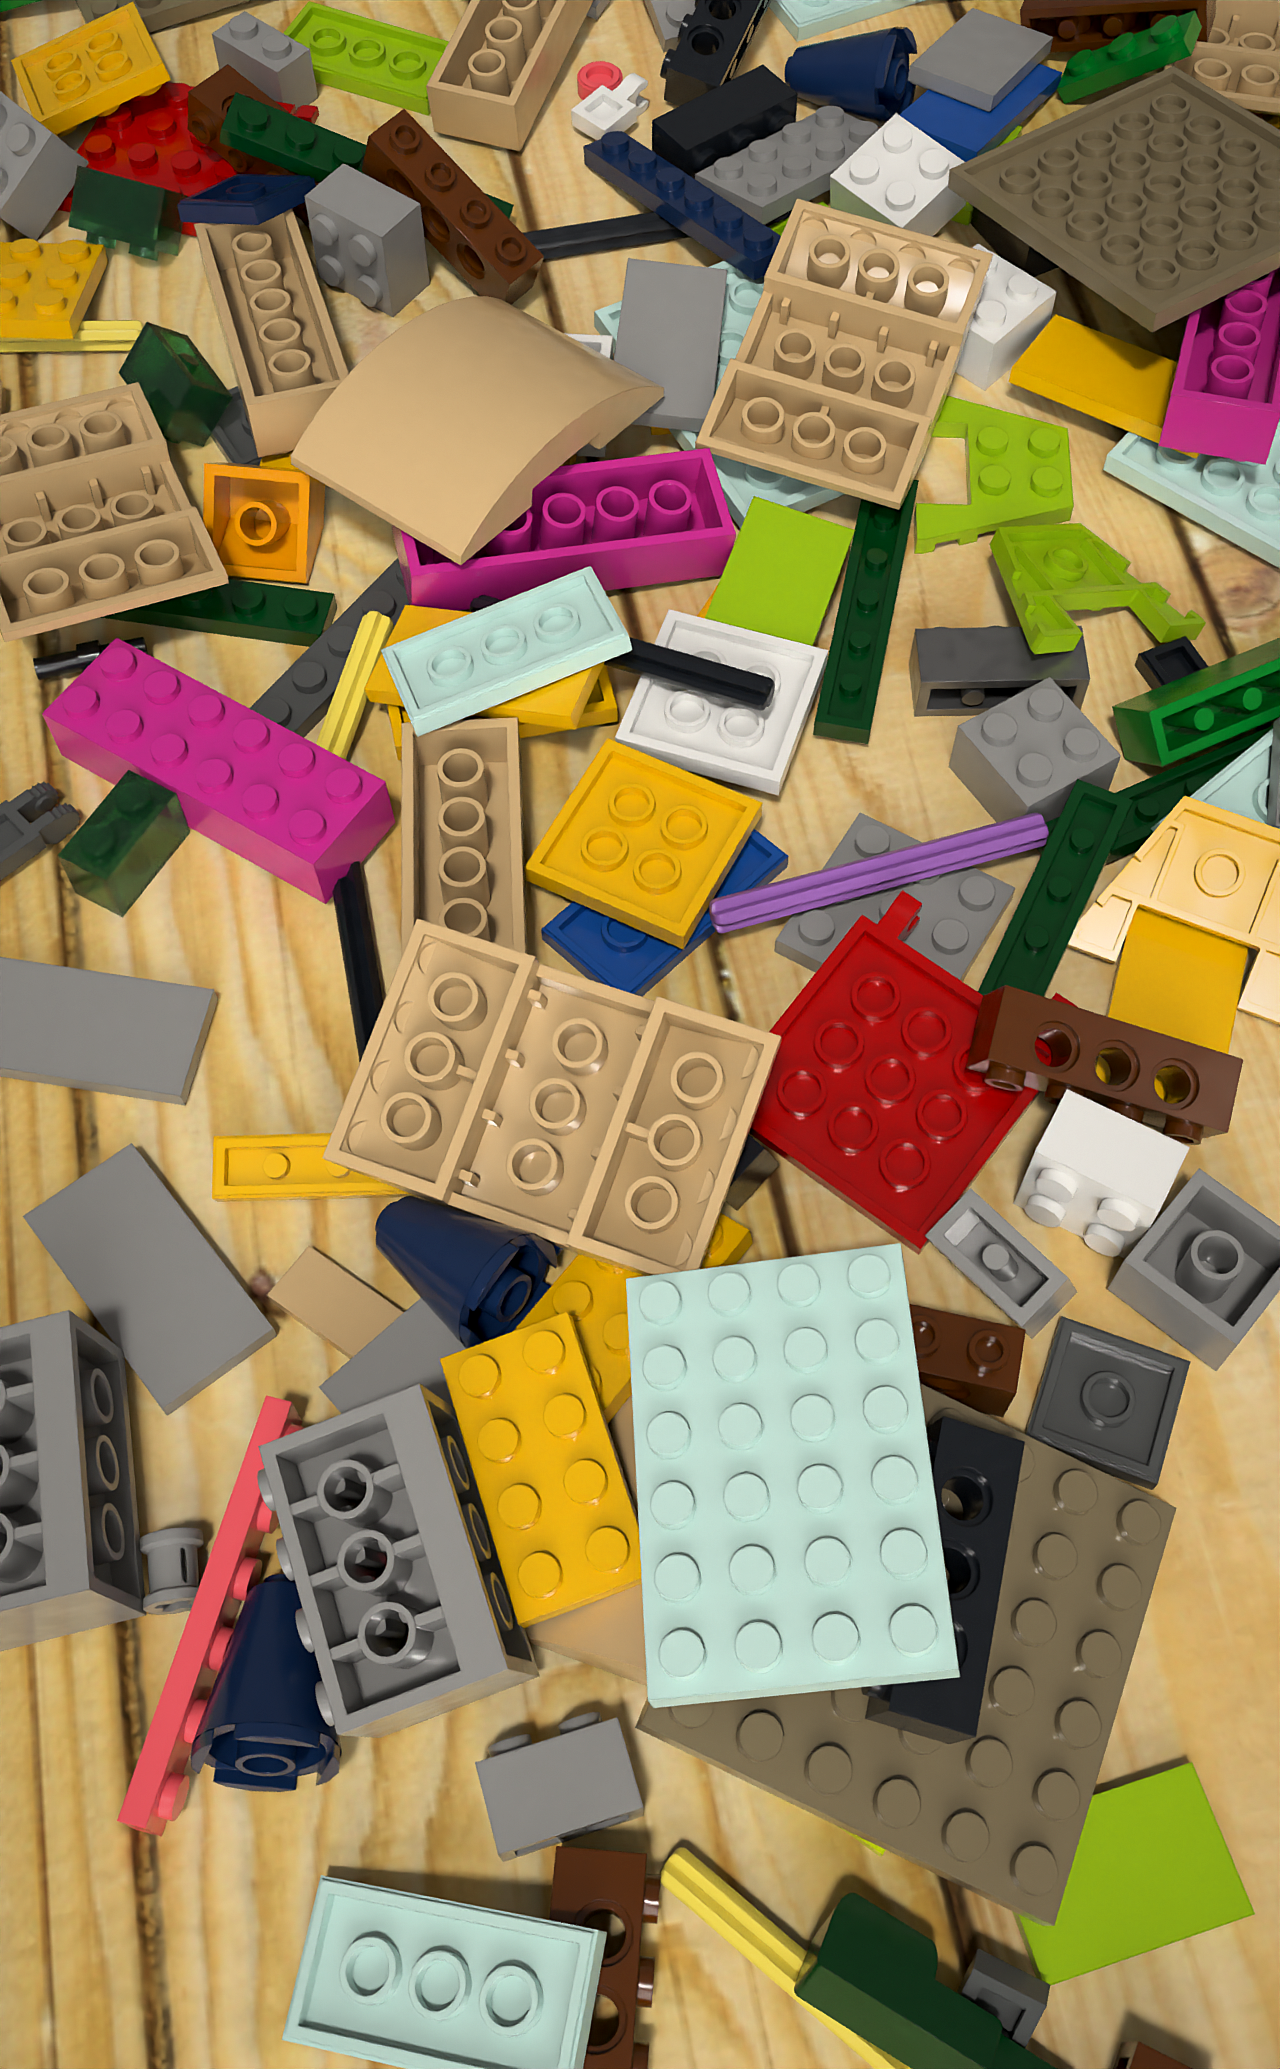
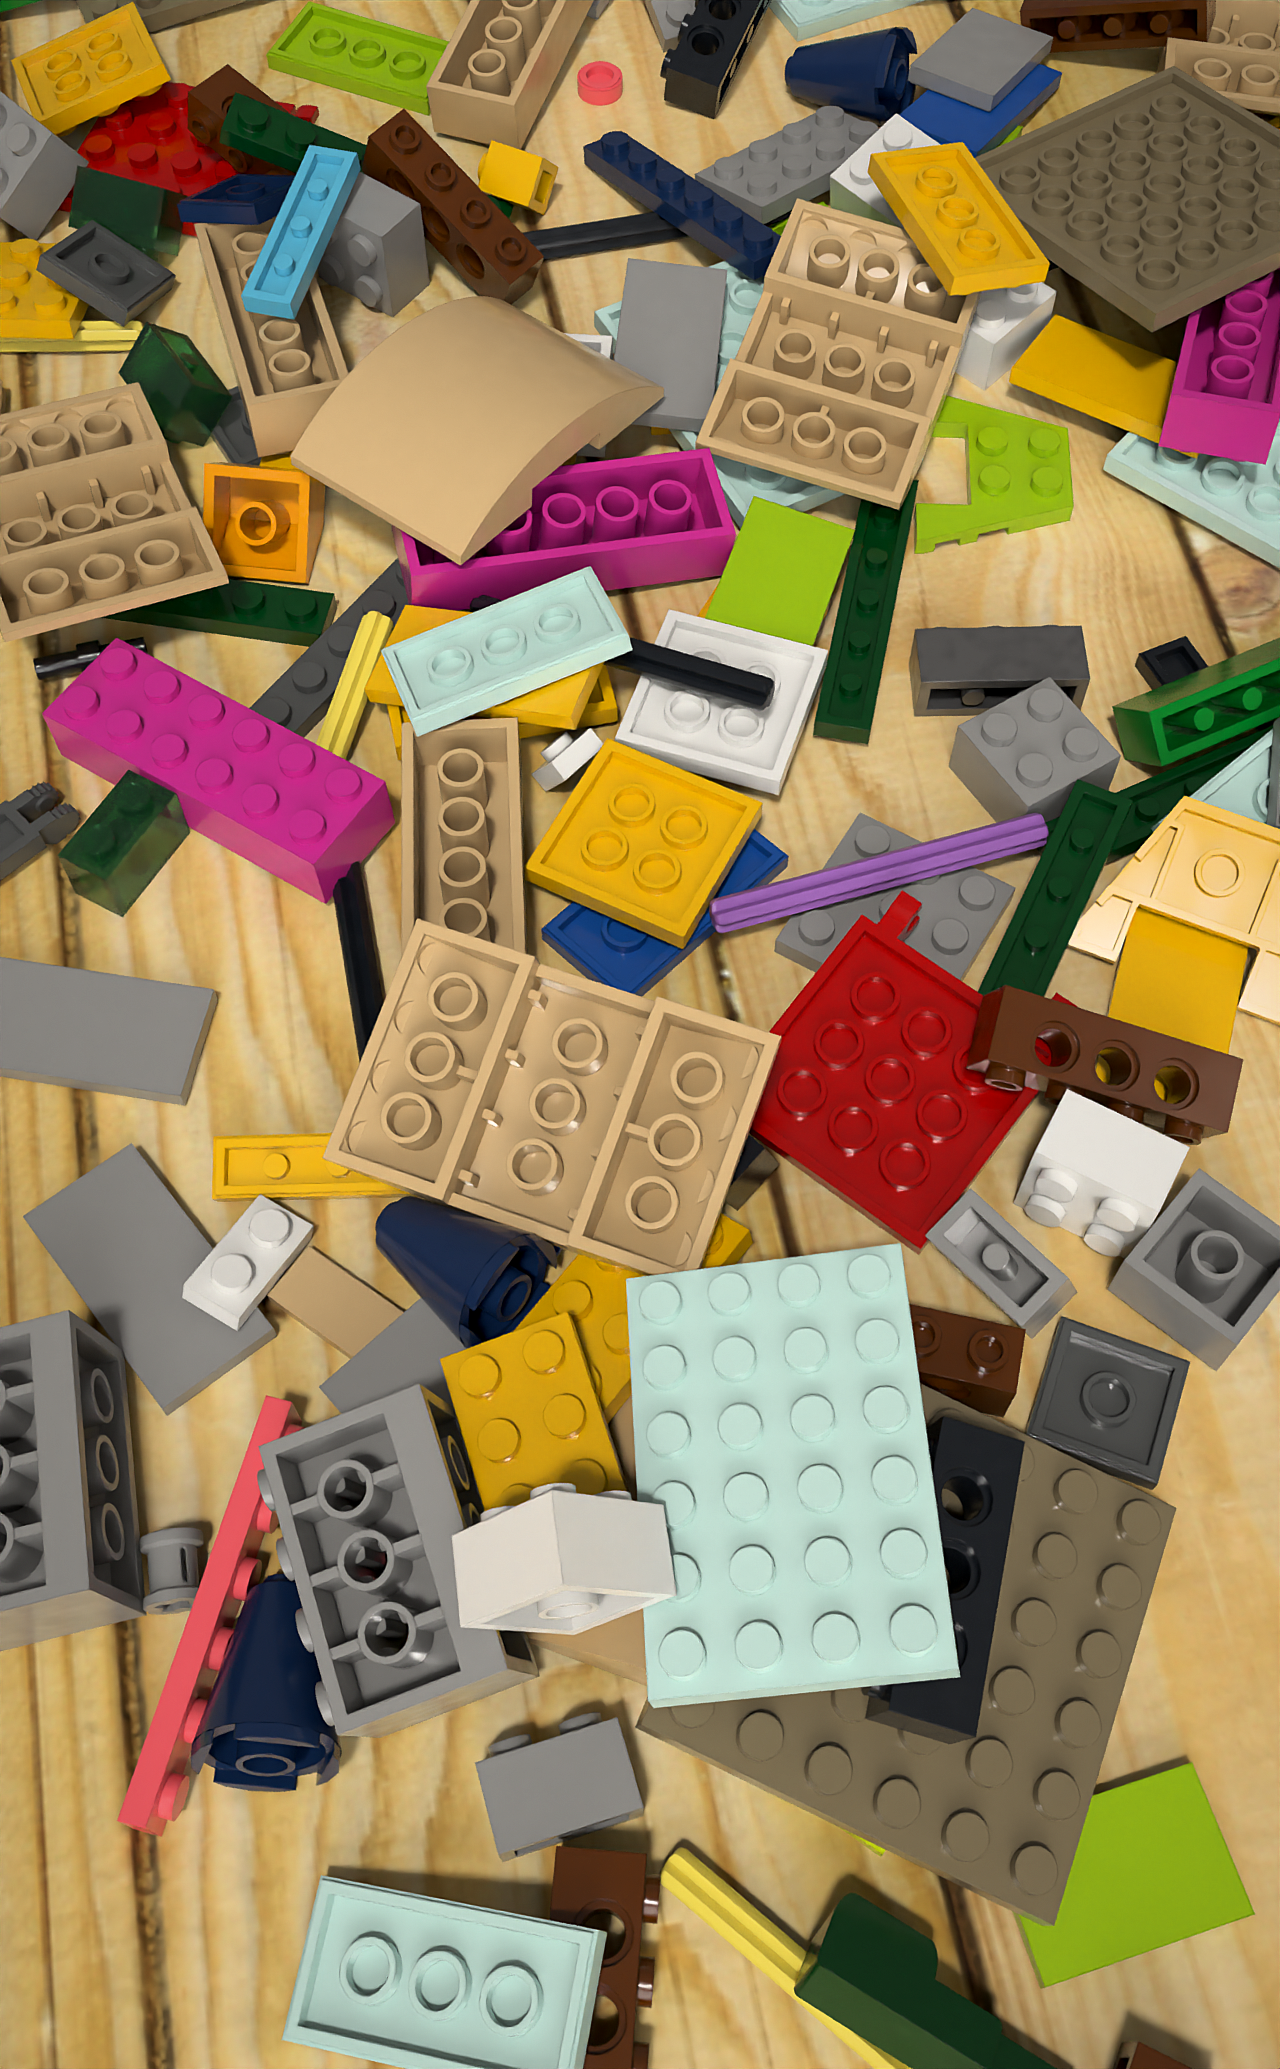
light grey brick [212,11,318,110] -> none
white plate [571,73,649,140] -> none
black brick [652,64,798,179] -> none
dark grey plate [956,1948,1050,2048] -> none
lime wing [989,523,1206,654] -> none
green plate [1057,10,1202,104] -> none
none -> dark grey tile [36,220,176,327]
none -> white plate [182,1194,314,1331]
none -> medium azure plate [241,145,361,320]
none -> white brick [452,1483,677,1635]
none -> yellow brick [478,140,559,215]
none -> white plate [531,728,603,792]
none -> yellow plate [867,142,1050,296]

